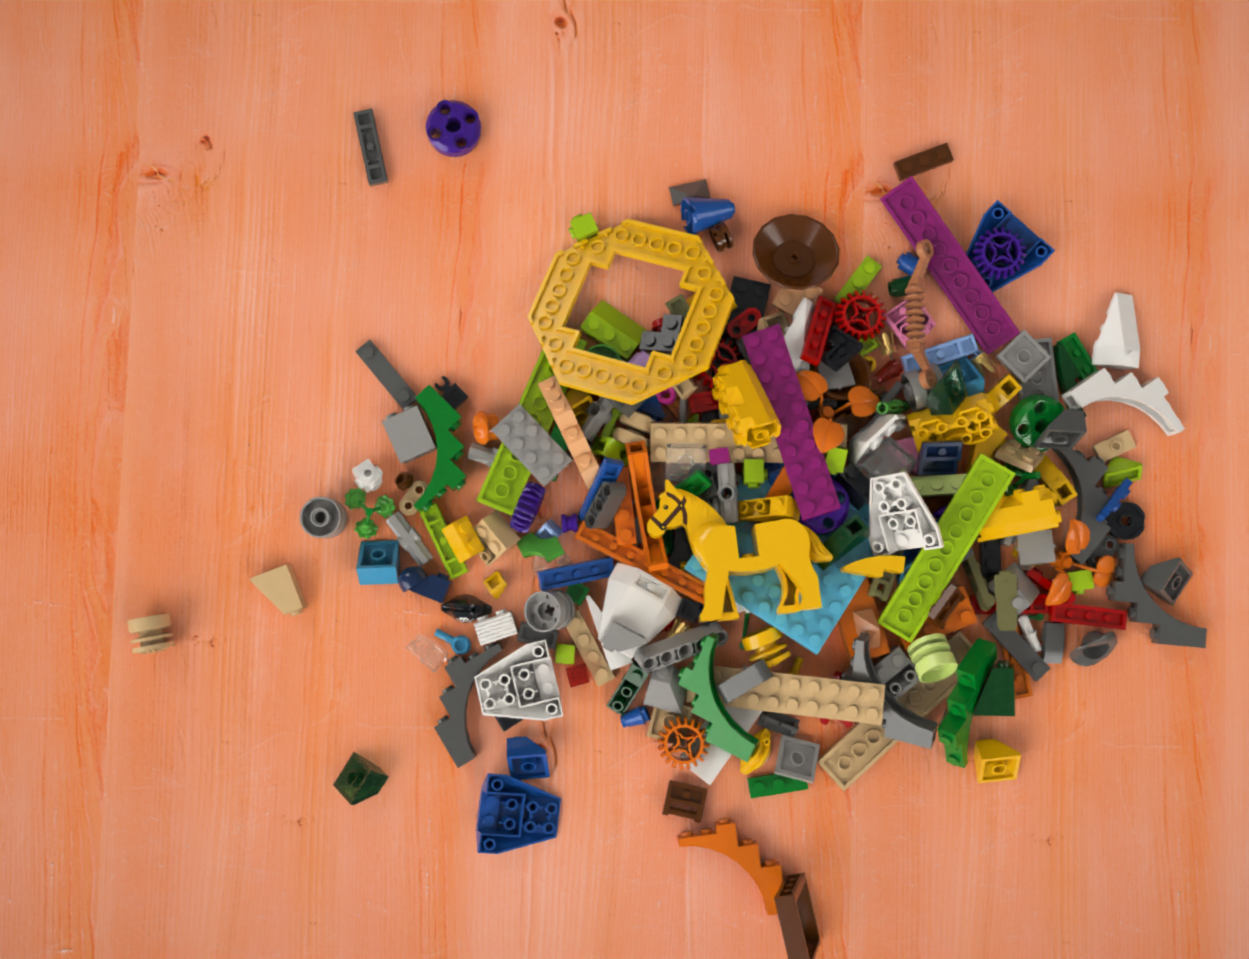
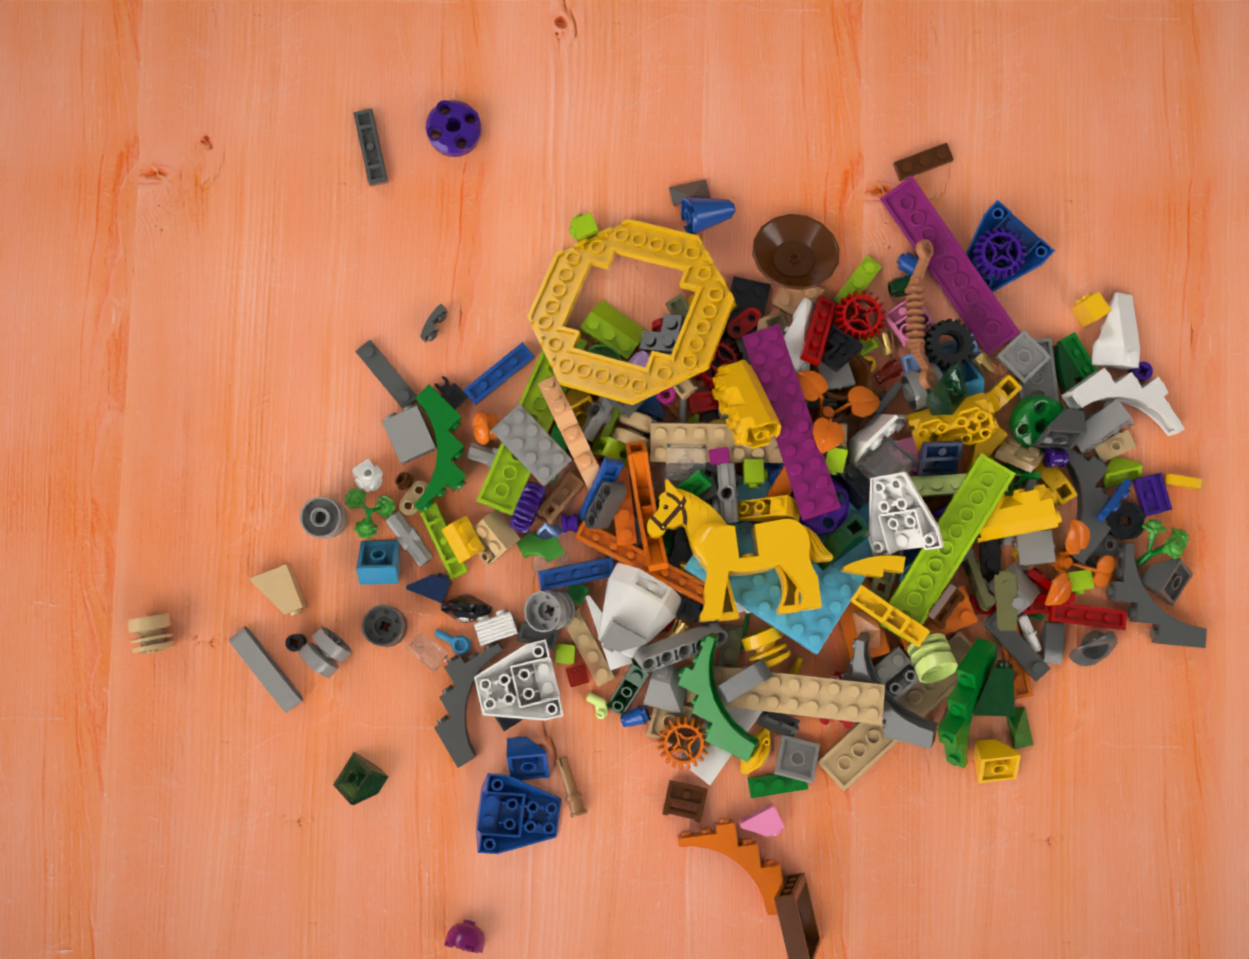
dark blue hair [398,566,427,592] -> none
yellow slope [483,570,507,600] -> none
reddish brown wheel [709,222,733,253] -> none
bright green pin [876,399,909,414] -> none
none -> light grey beam [229,627,303,713]
none -> black bush [285,634,307,652]
none -> light grey wheel [299,626,352,678]
none -> dark grey wheel [362,605,408,647]
none -> dark grey slope [420,304,448,343]
none -> magenta cylinder [444,920,485,953]
none -> blue plate [463,342,535,405]
none -> medium nougat plate [537,472,586,525]
none -> medium nougat pin [555,756,587,818]
none -> yellowish green arm [586,692,608,719]
none -> olive plate [717,624,744,668]
none -> bright pink slope [738,803,785,837]
none -> yellow slope [850,585,931,647]
none -> black tyre [923,319,975,370]
none -> green slope [1006,707,1033,749]
none -> dark purple brick [1043,448,1069,468]
none -> yellow brick [1070,291,1112,328]
none -> light grey wedge [1076,399,1135,454]
none -> dark purple wheel [1128,361,1153,382]
none -> dark purple plate [1132,472,1172,517]
none -> bright green plant [1136,519,1189,567]
none -> yellow beam [1165,474,1204,490]

